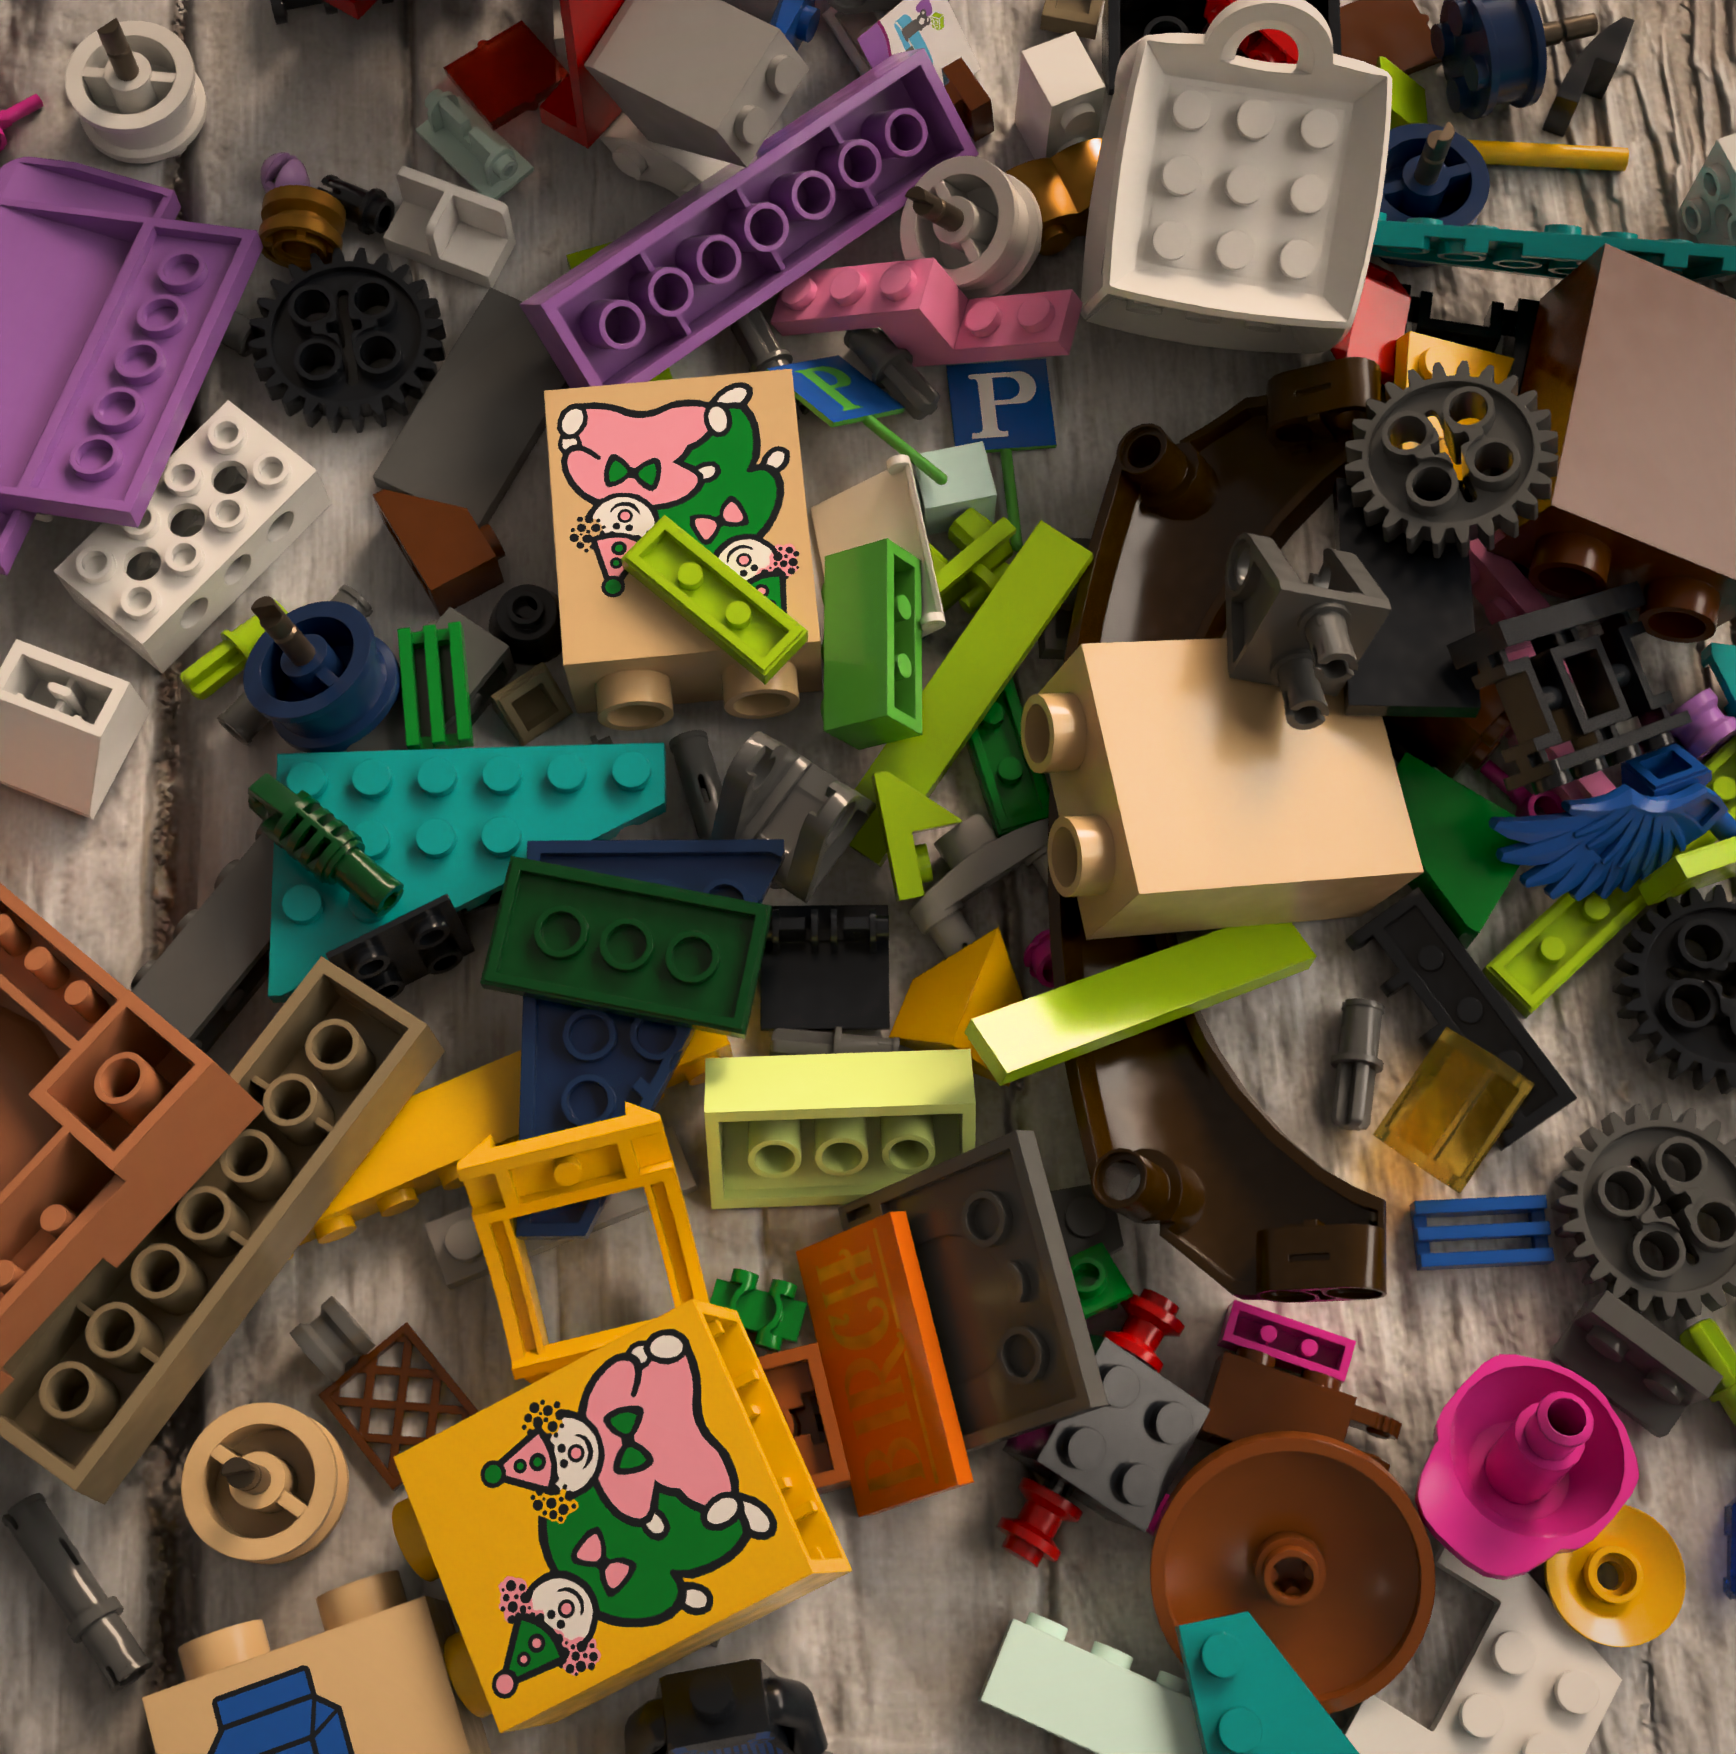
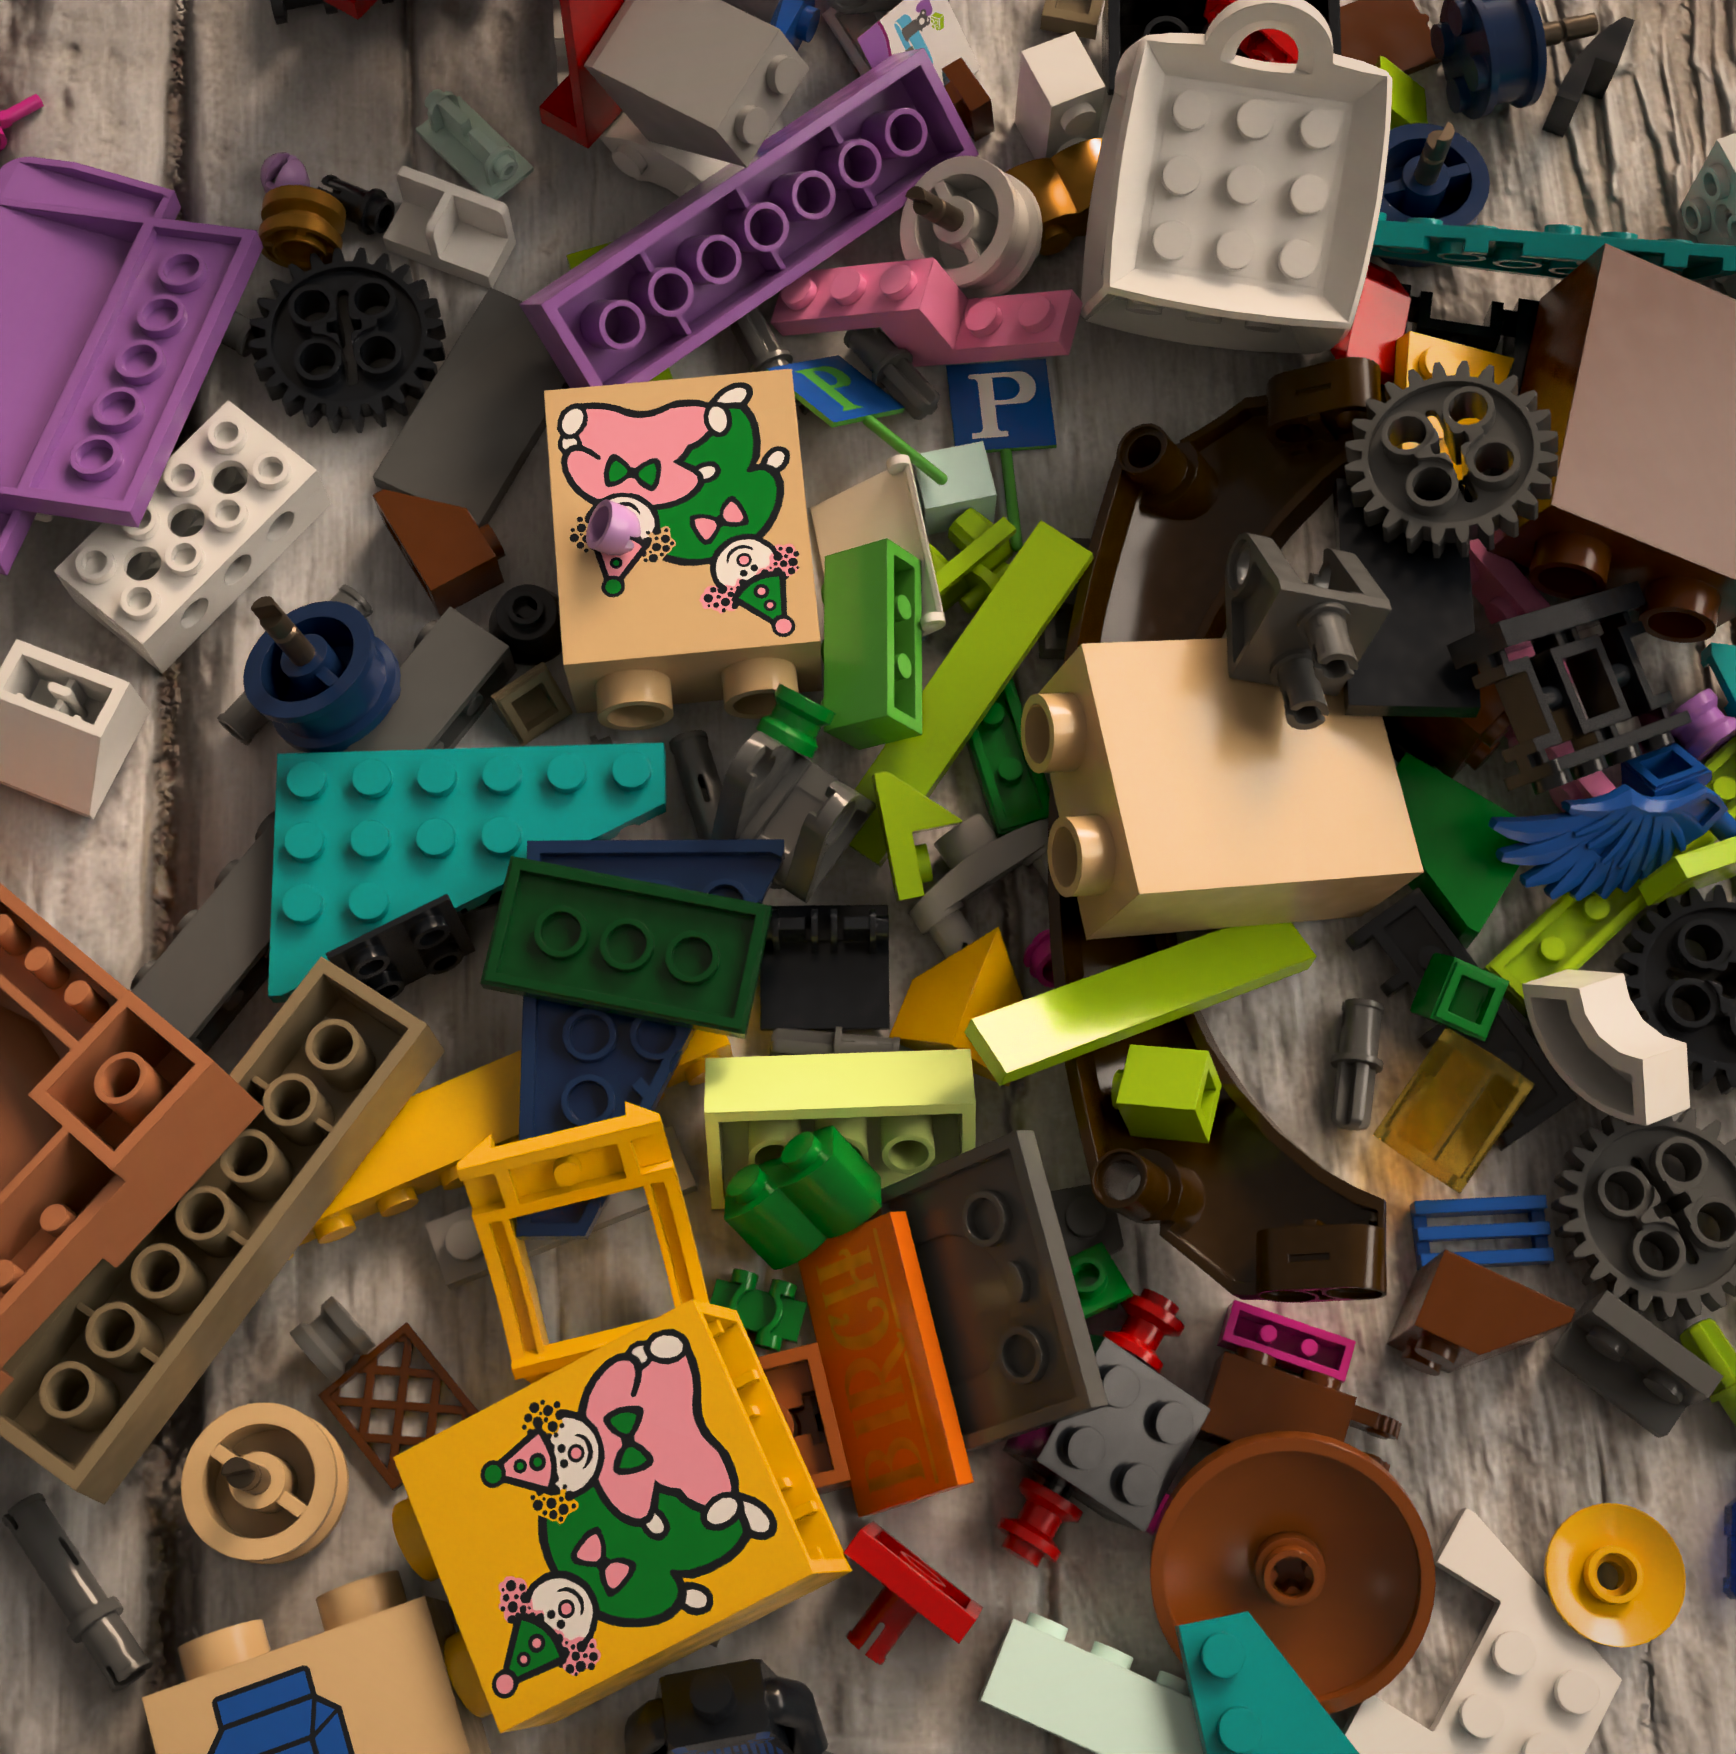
white wheel [65,18,207,164] -> none
lime axle [180,600,288,700] -> none
dark green hinge [248,773,404,918] -> none
green tile [397,621,474,750] -> none
clear red piece [444,20,569,131] -> none
lime tile [621,515,808,685] -> none
dark pink piece [1415,1354,1639,1580] -> none
yellow bar [1467,139,1629,171] -> none
dark pink hand [1480,760,1564,817] -> none
none -> lavender hinge [586,499,641,556]
none -> green brick [724,1125,882,1270]
none -> green wheel [756,683,836,759]
none -> red tile [843,1521,983,1665]
none -> lime brick [1111,1044,1222,1143]
none -> reddish brown slope [1387,1249,1576,1376]
none -> green slope [1410,953,1510,1042]
none -> white brick [1522,969,1690,1126]

